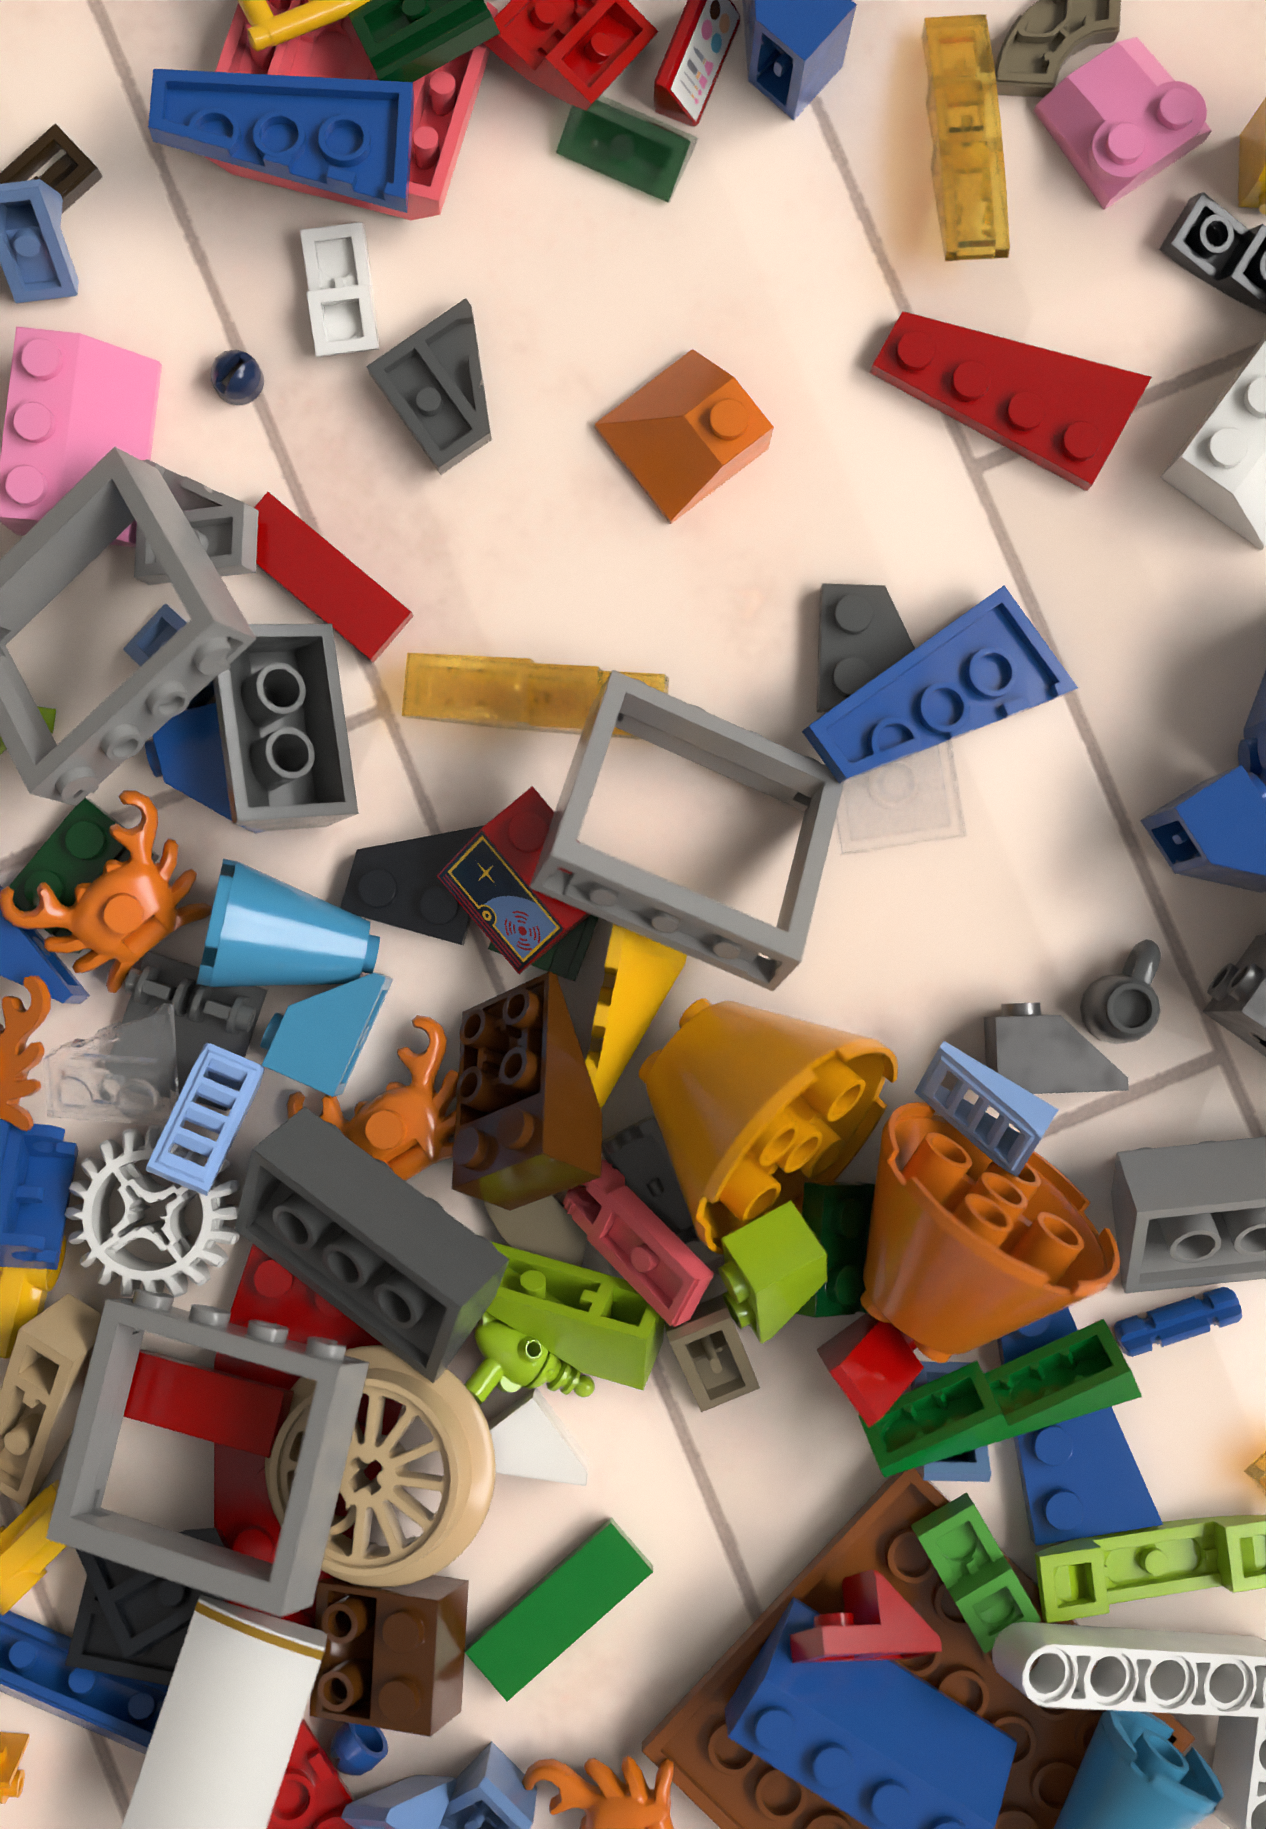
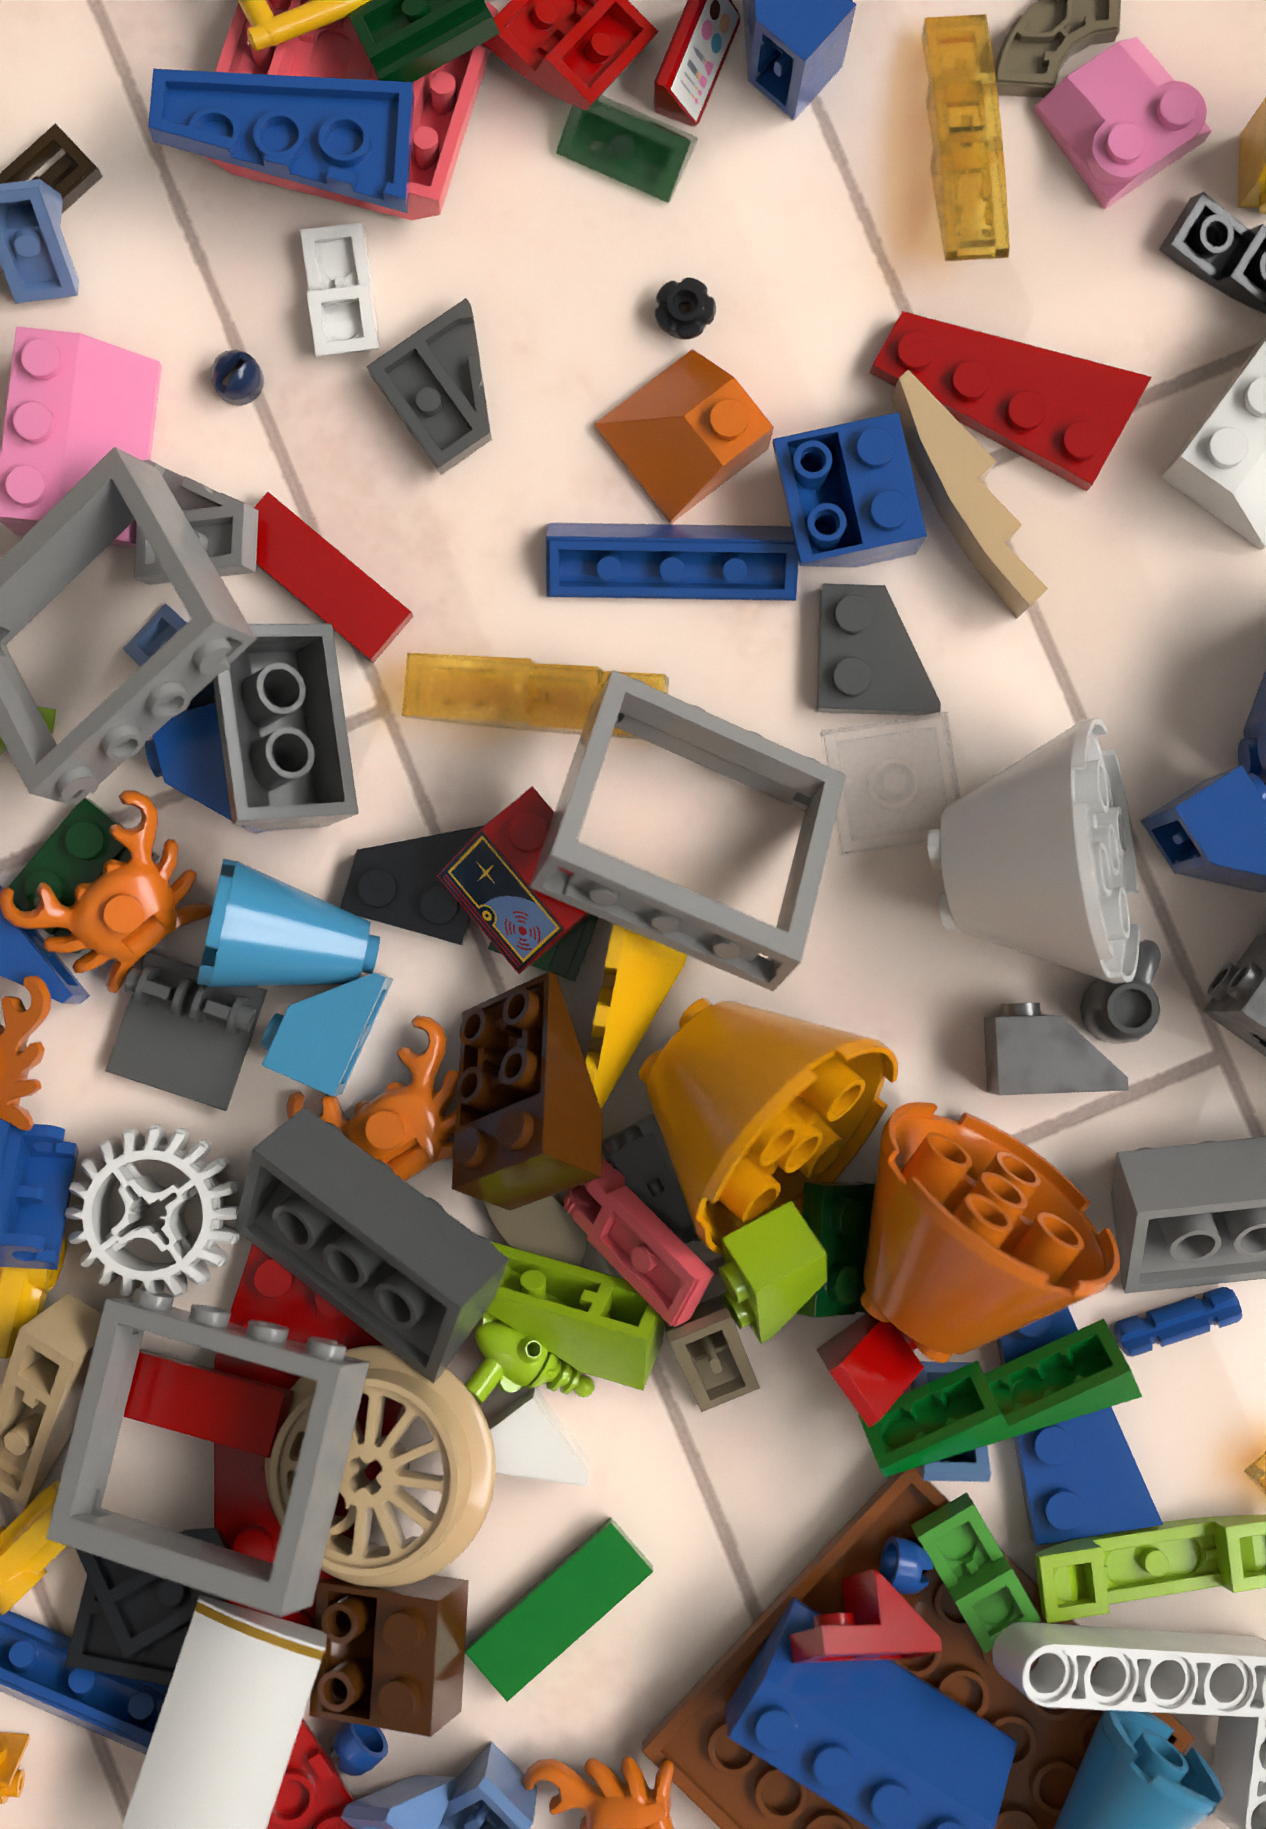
clear wing [43,1003,179,1126] -> none
light blue slope [146,1043,265,1196] -> none
blue wing [802,585,1078,784] -> none
light blue slope [915,1041,1059,1177] -> none
none -> blue slope [546,523,799,601]
none -> black plate [655,277,716,340]
none -> blue slope [772,412,927,567]
none -> blue hinge [879,1536,933,1595]
none -> tan slope [891,370,1048,619]
none -> white cone [927,718,1140,984]

